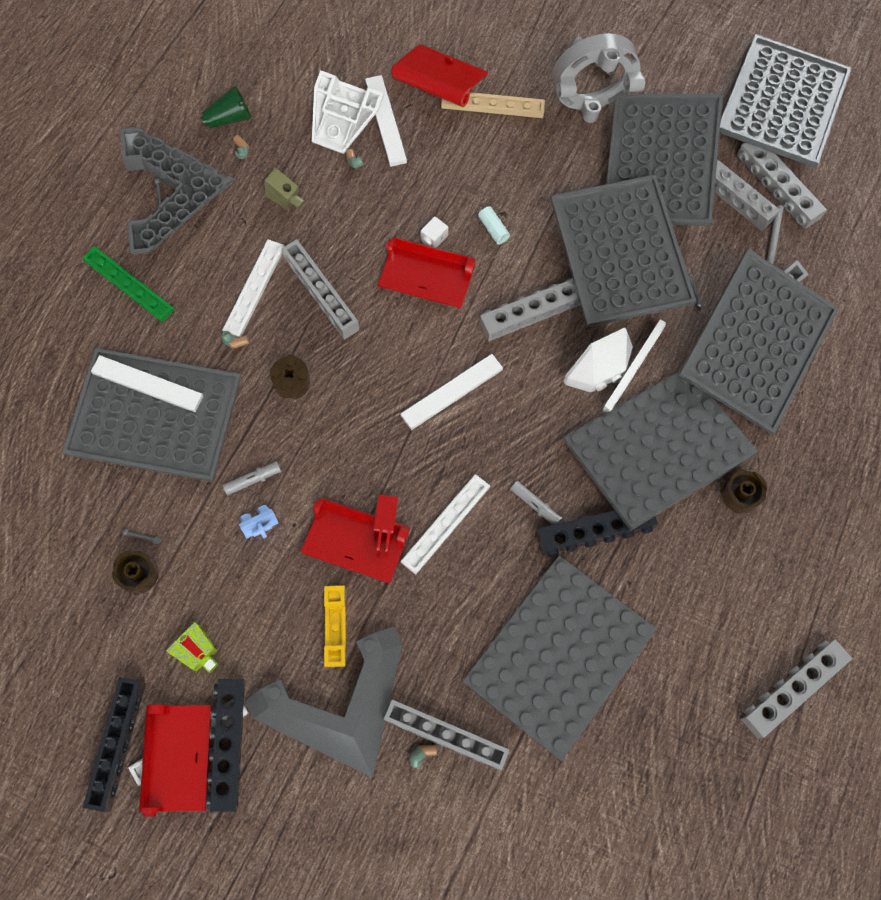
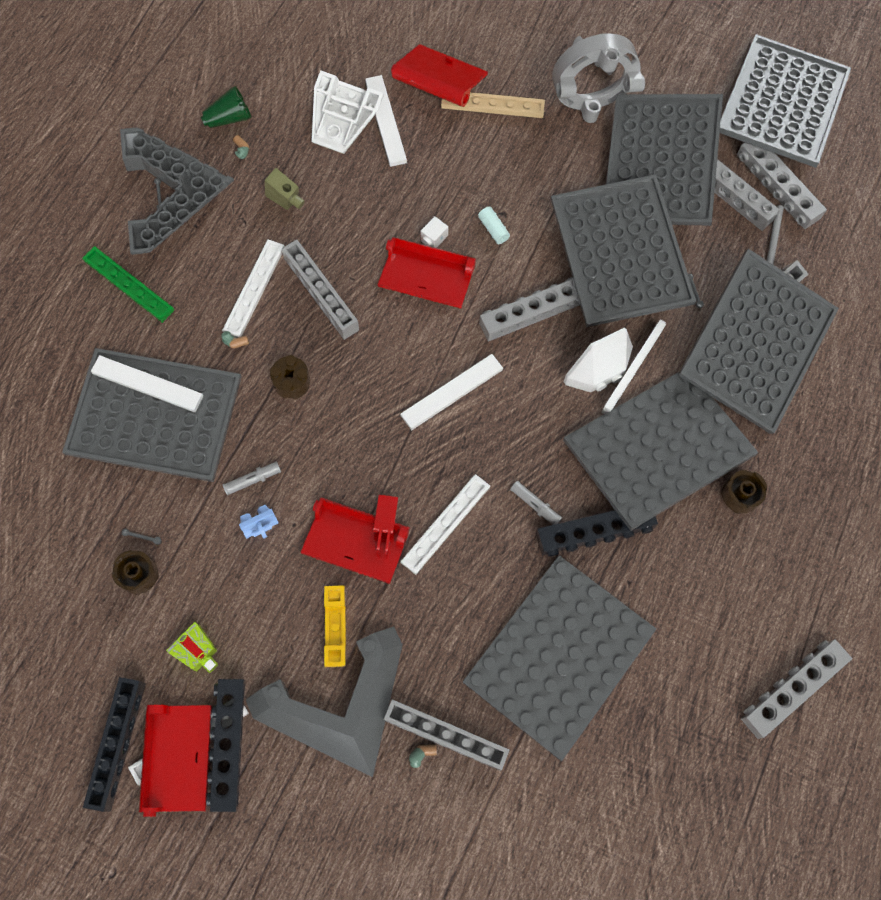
sand green arm [345,149,363,169] -> none

